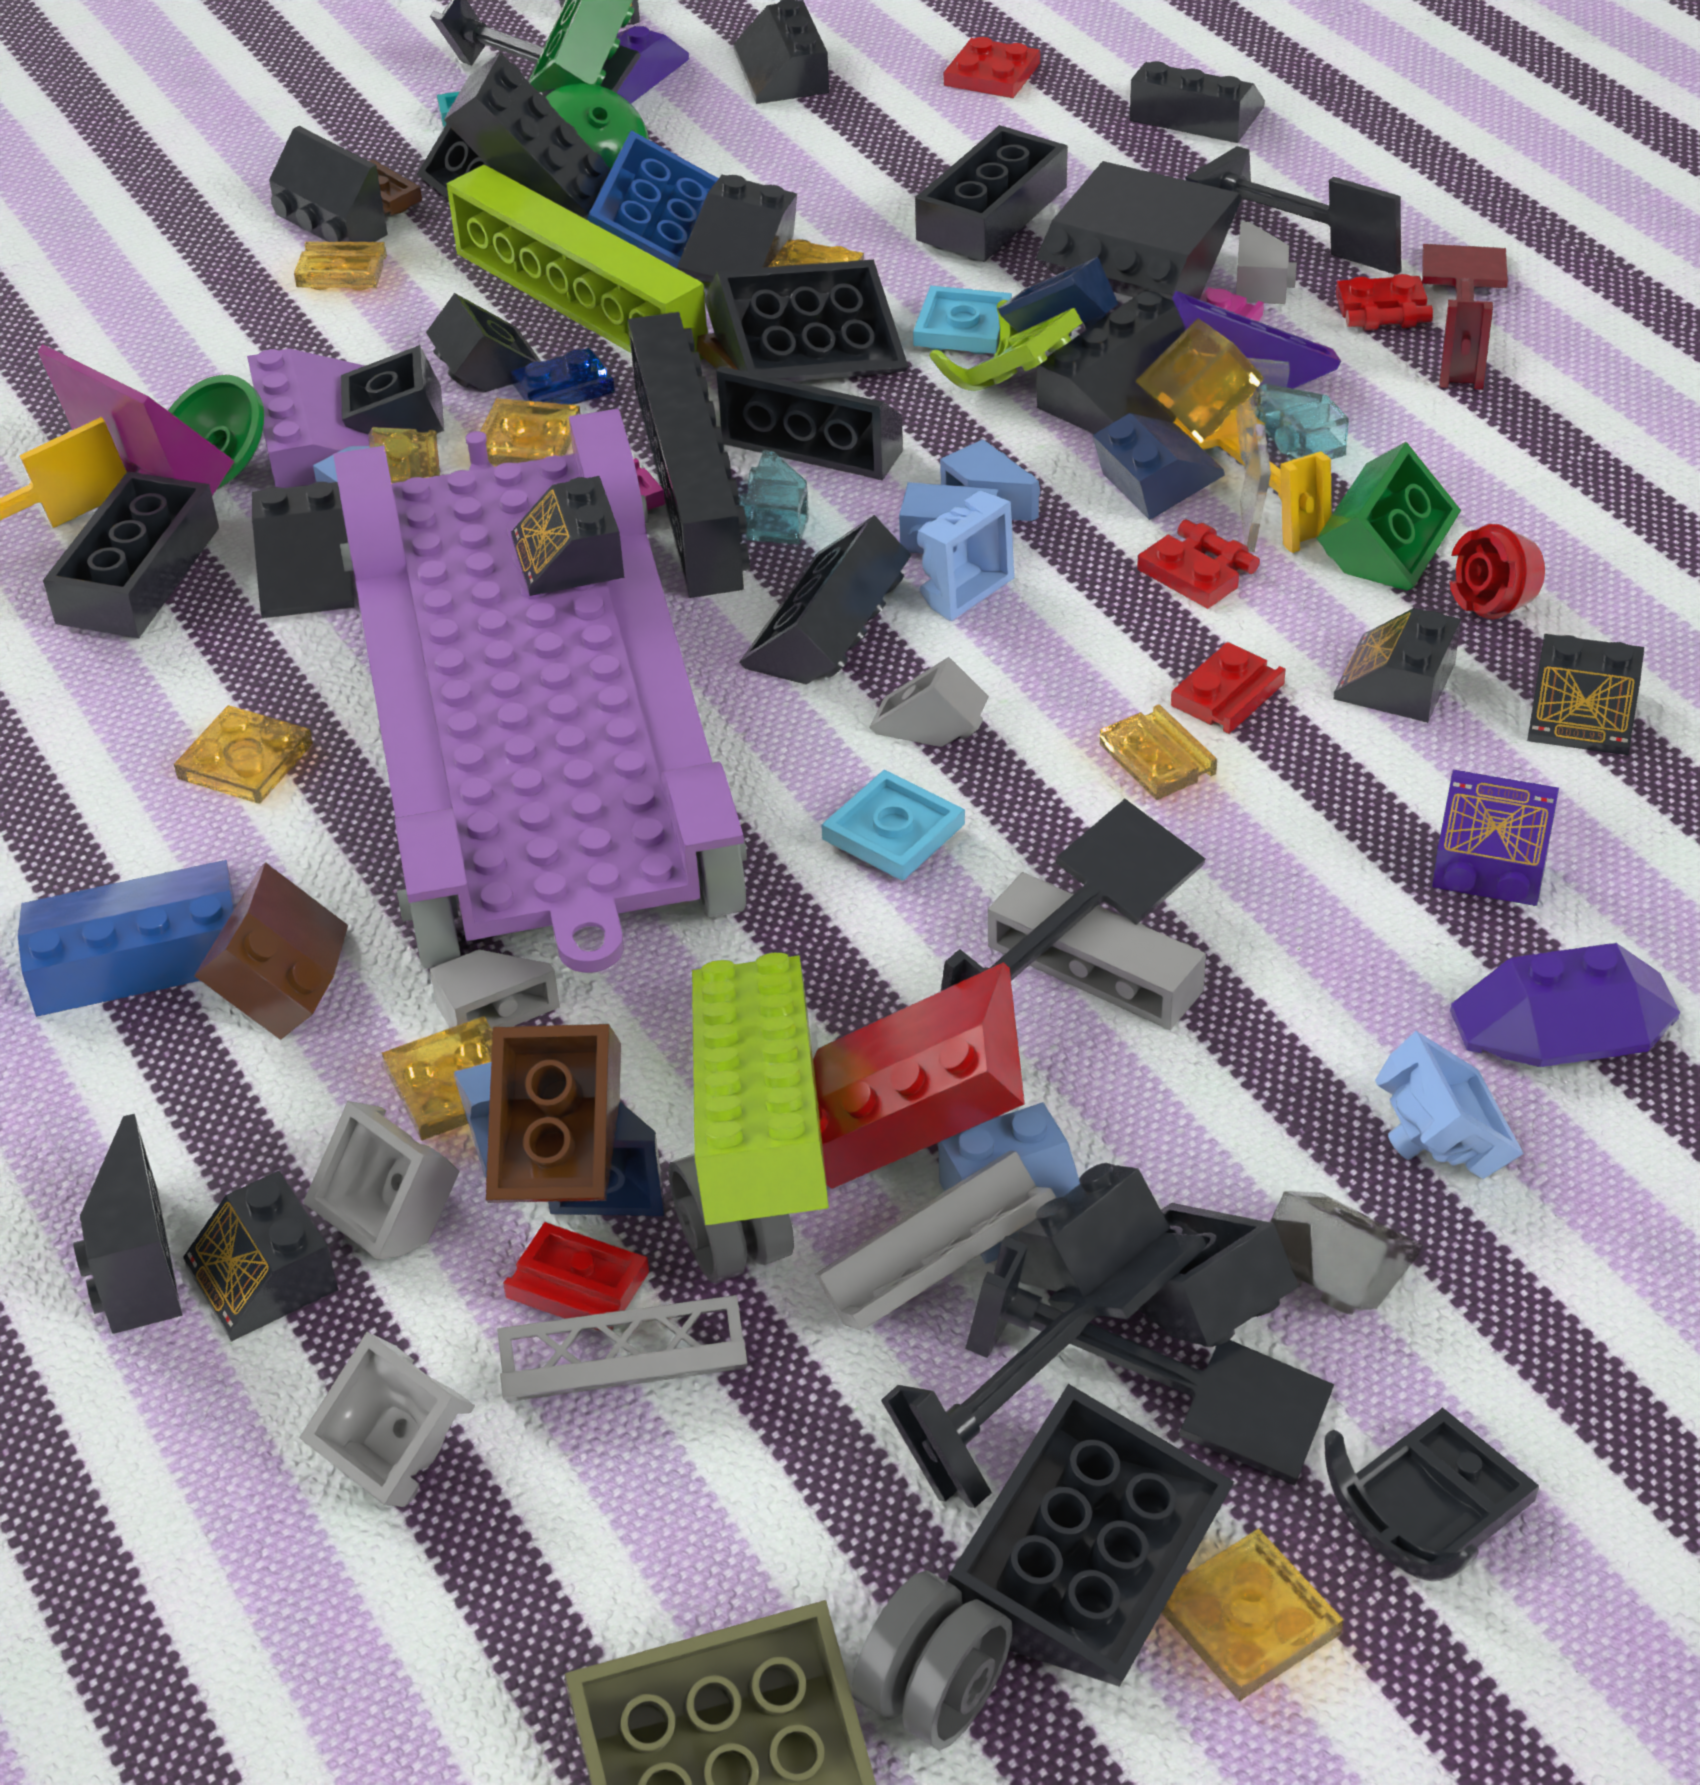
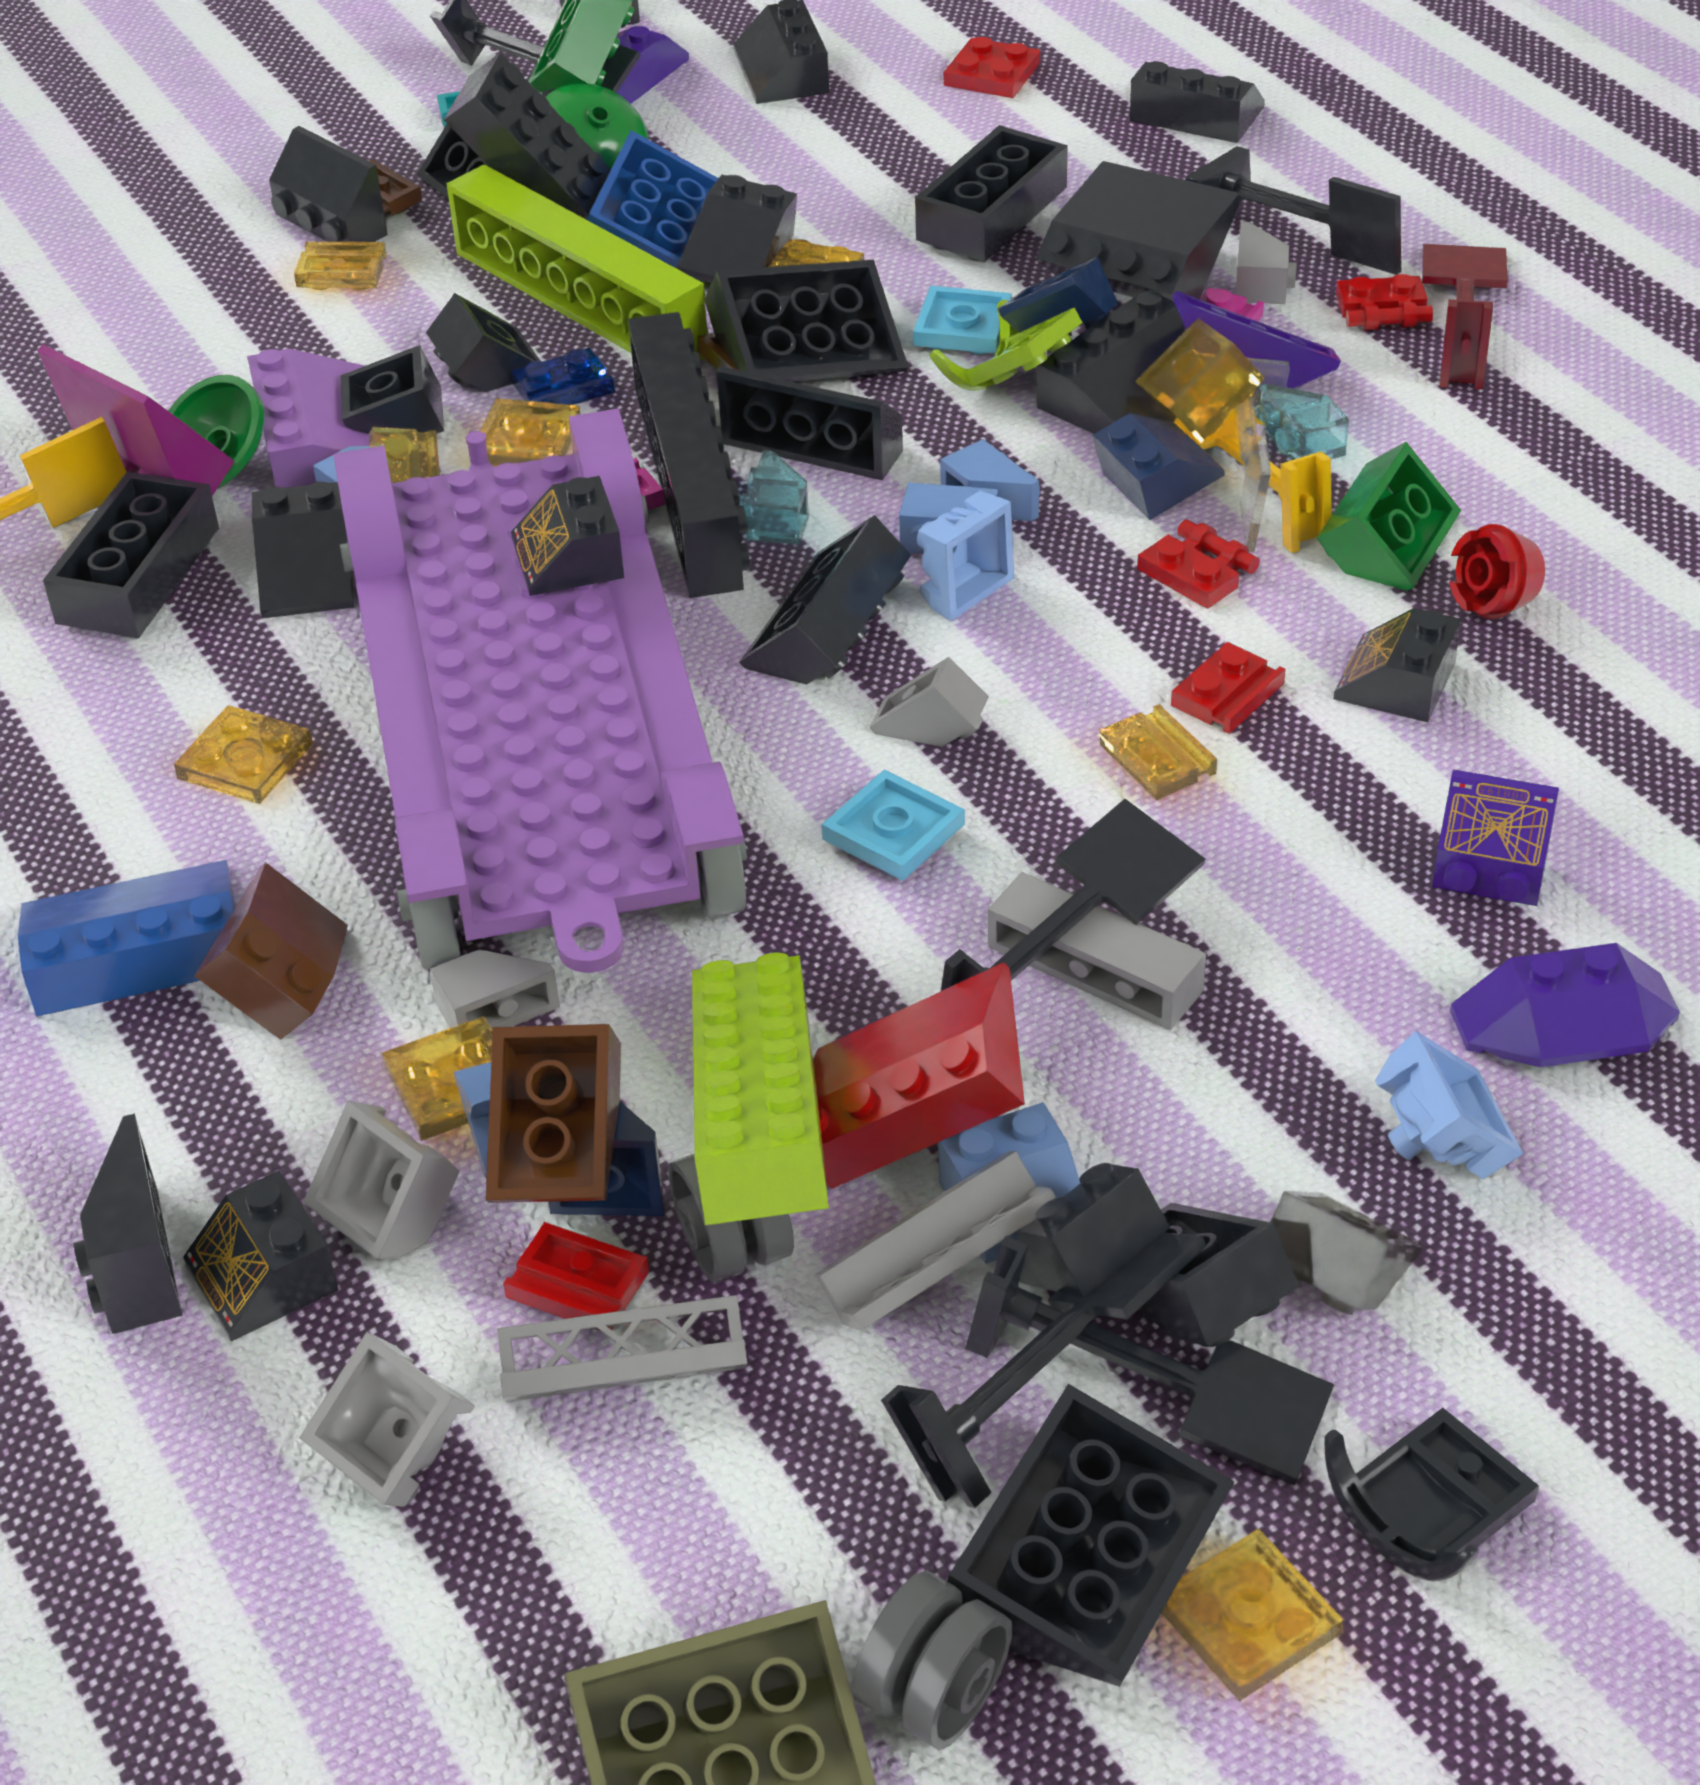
black slope [1527,633,1645,755] -> none

